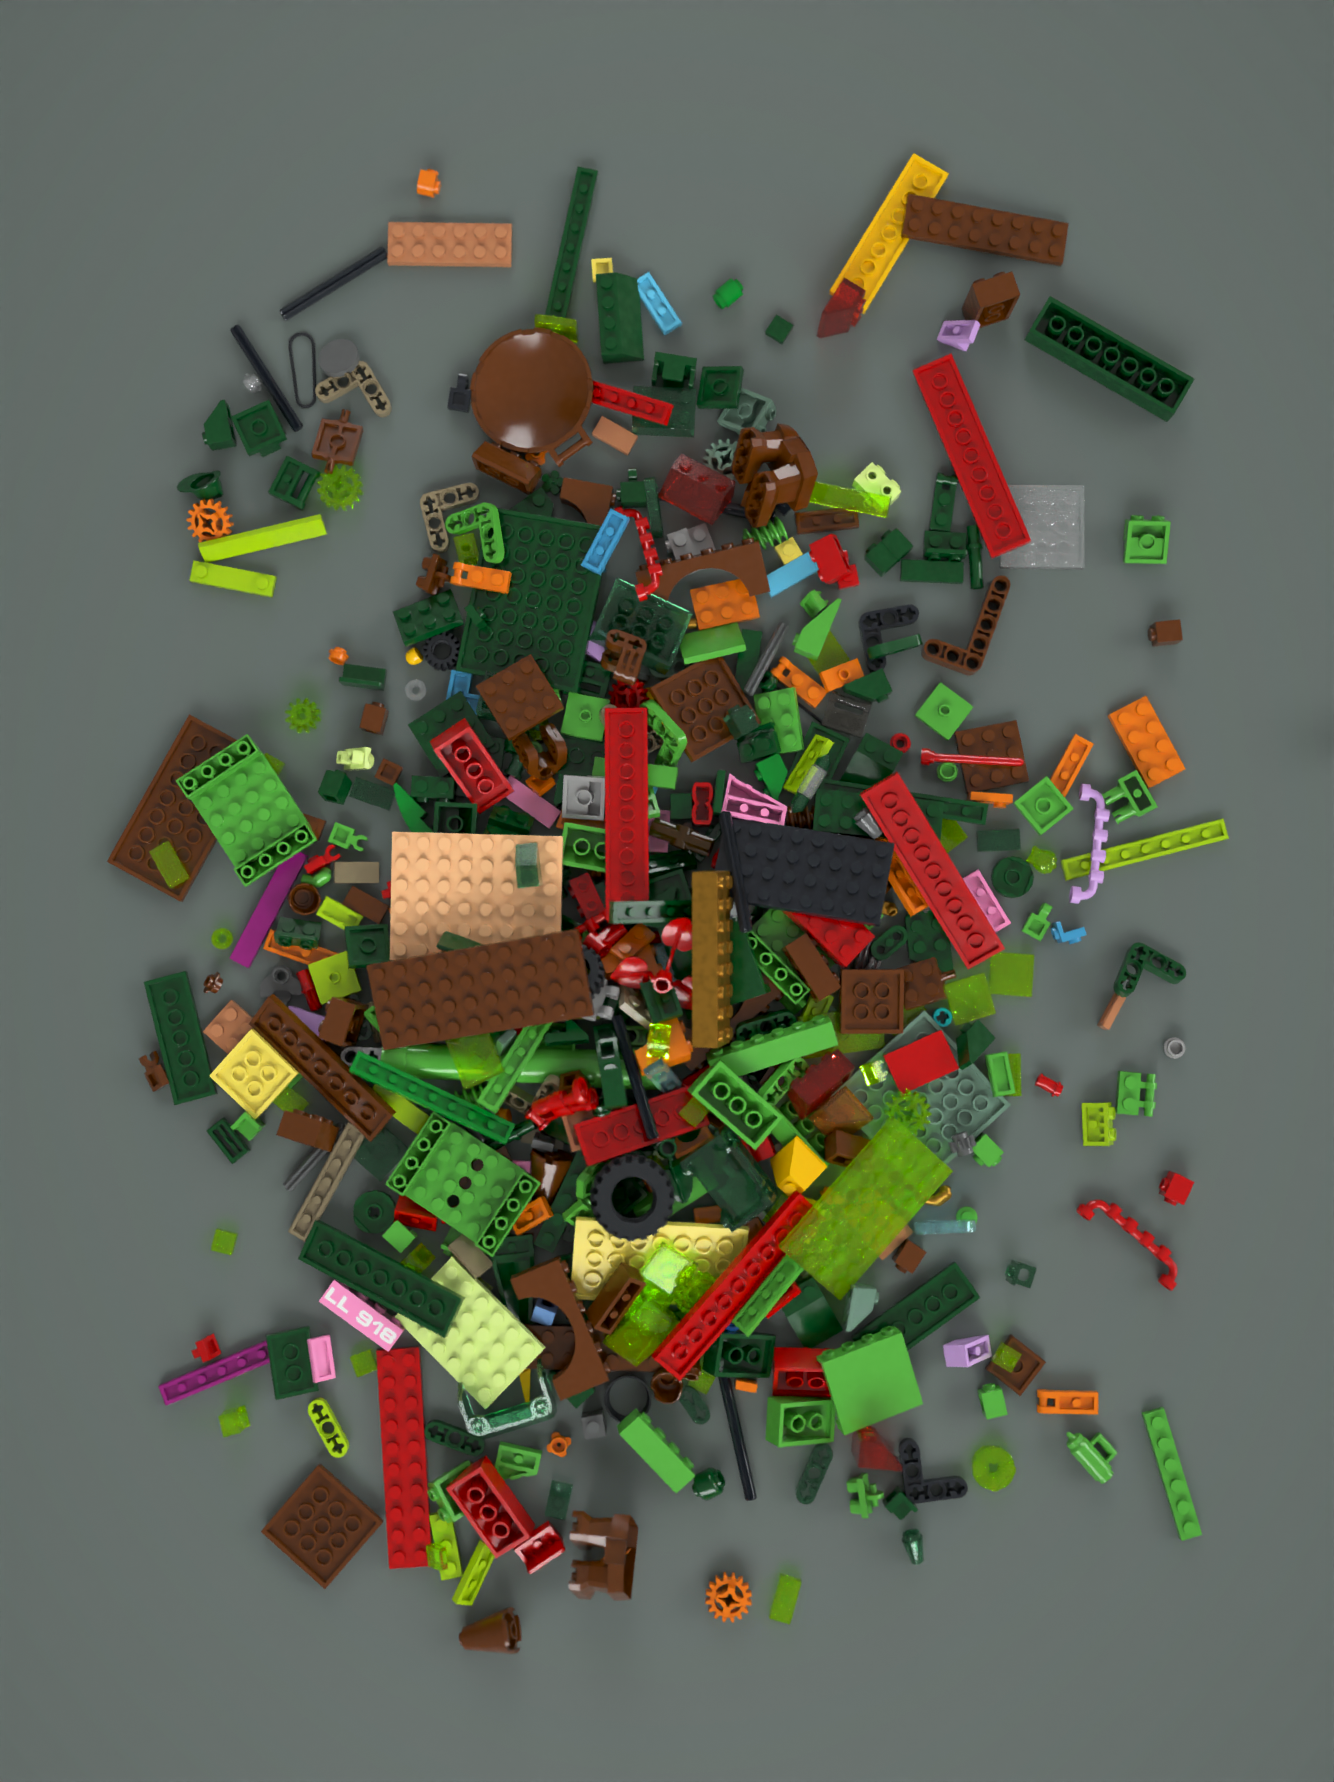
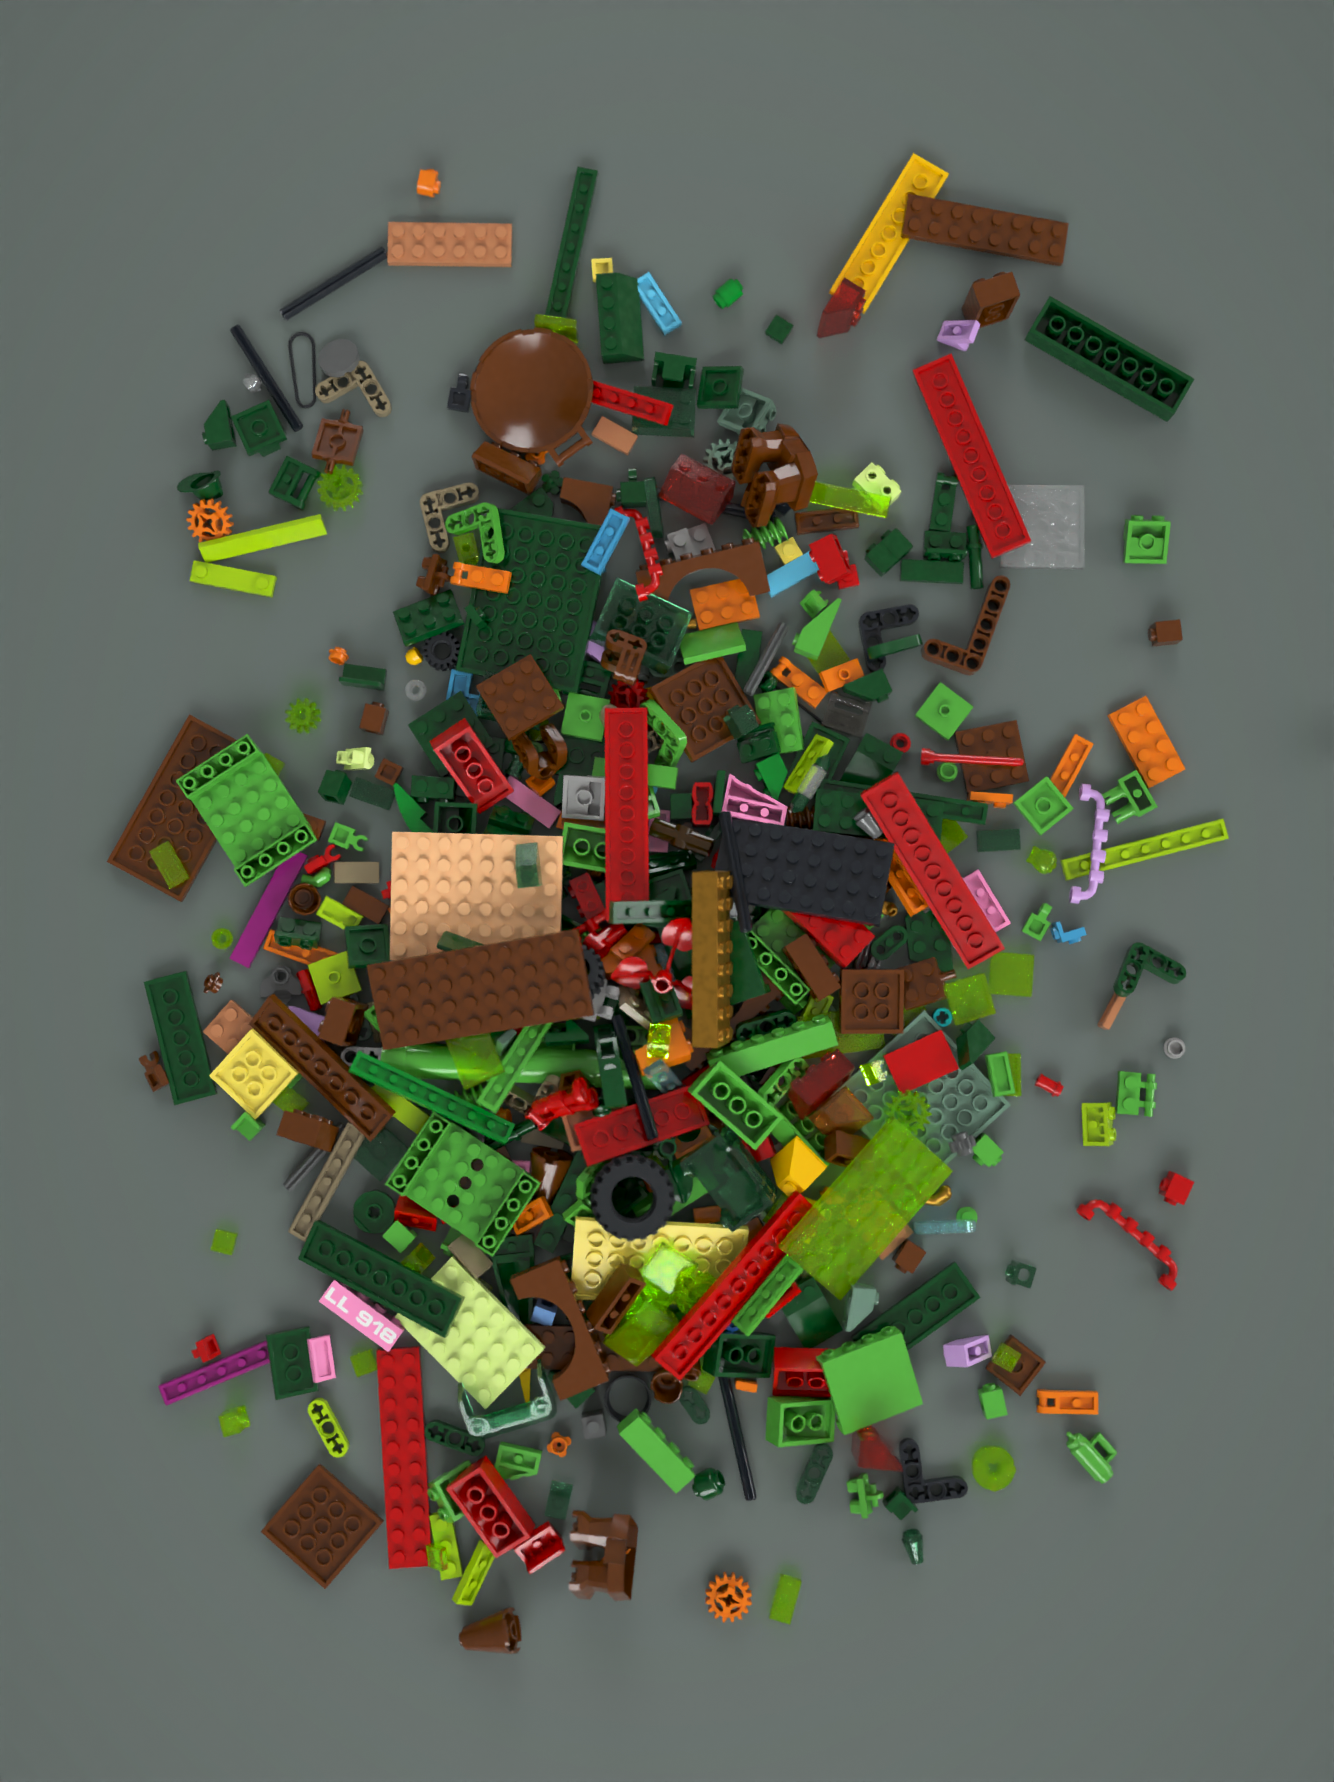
dark green tile [207,1117,250,1164] -> none
dark grey plate [531,1132,556,1152] -> none
clear neon green tile [679,1096,710,1128] -> none
dark green tile [991,856,1034,898] -> none
bright green plate [1142,1407,1202,1541] -> none

